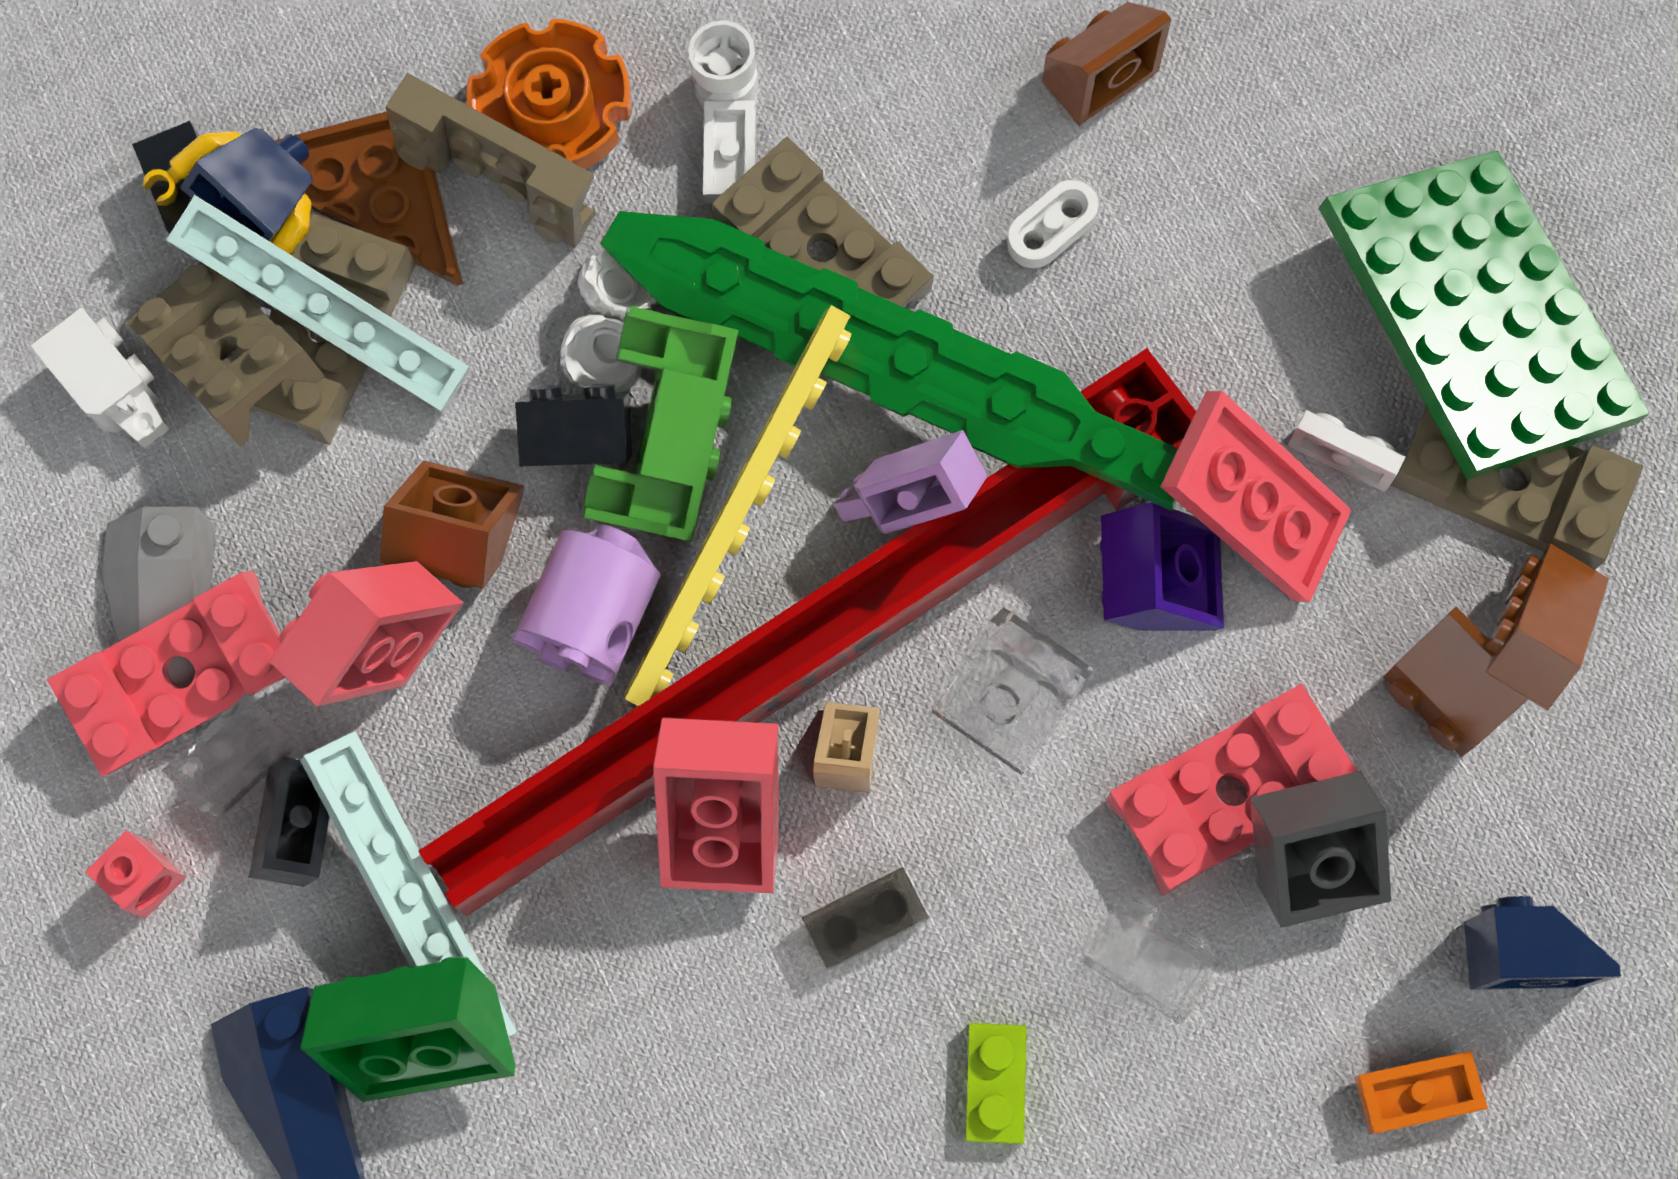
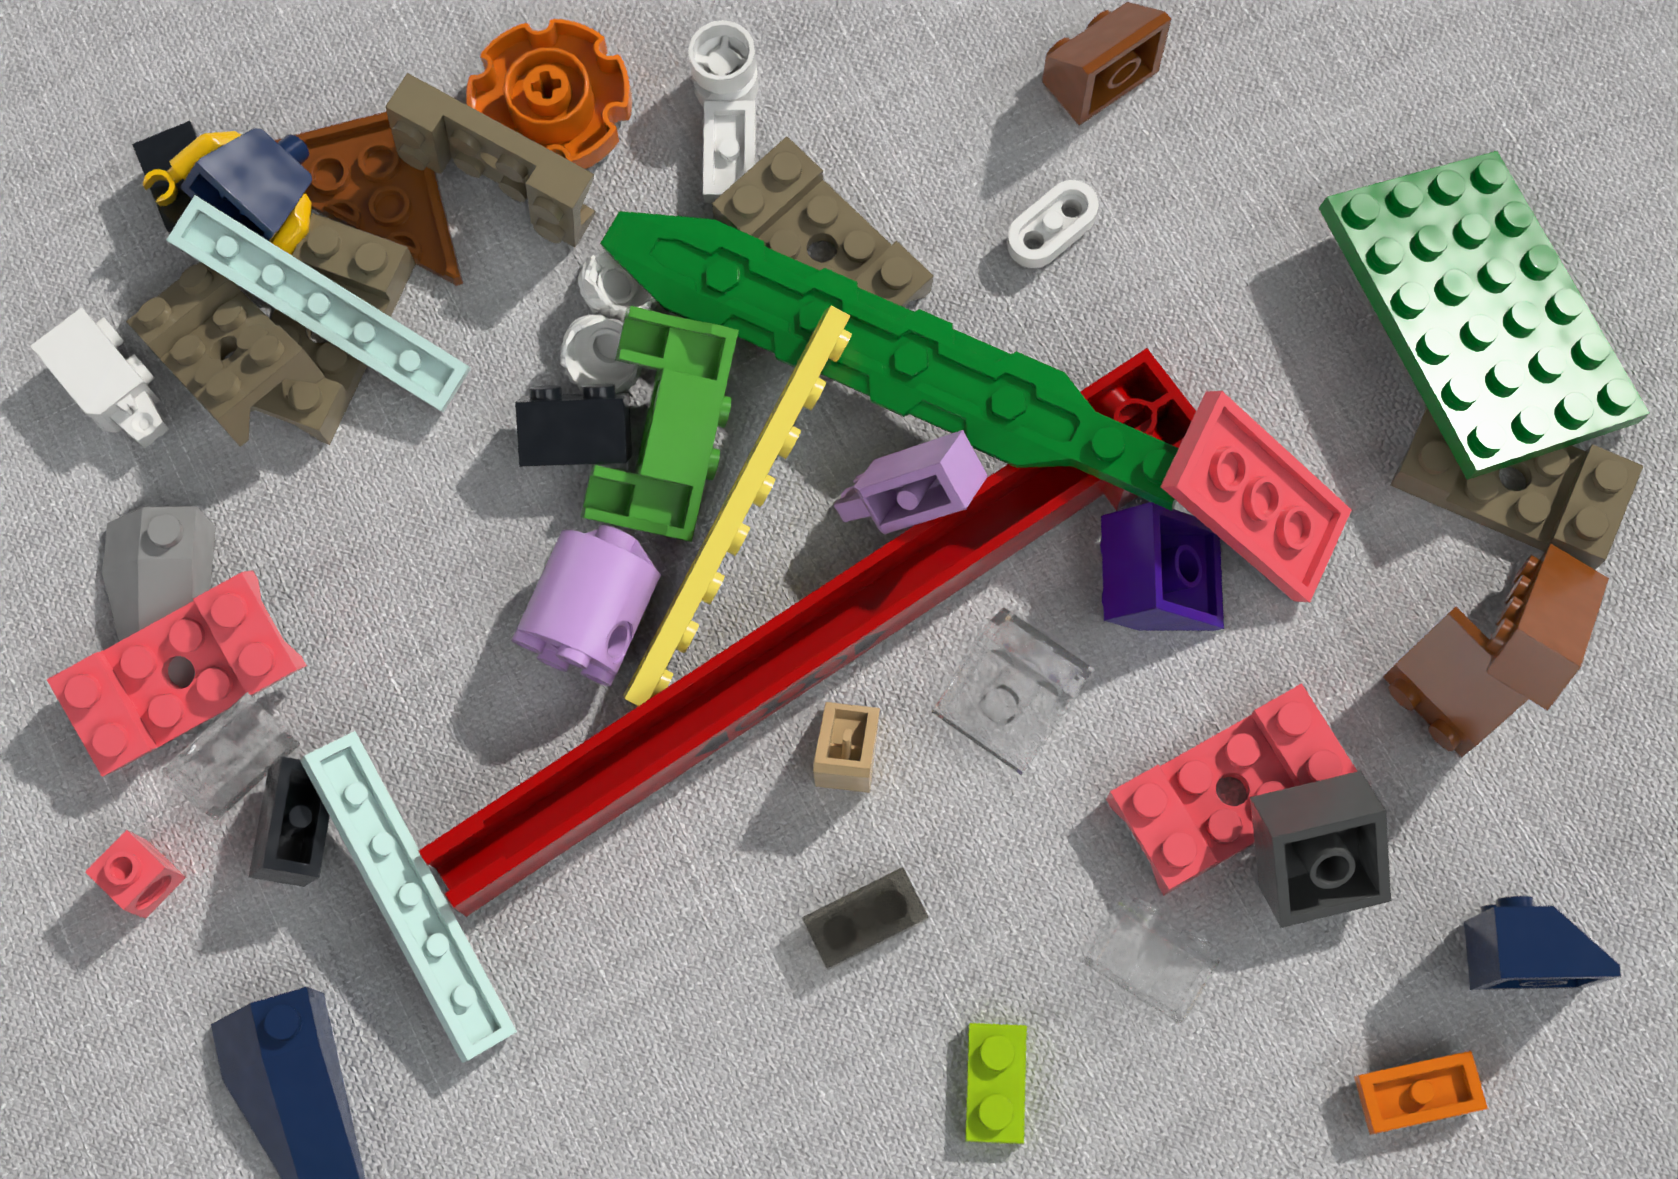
coral brick [269,561,463,706] -> none
green slope [301,957,516,1102] -> none
dark orange slope [380,460,524,589] -> none
coral brick [653,718,779,894] -> none
white plate [1288,410,1405,492] -> none

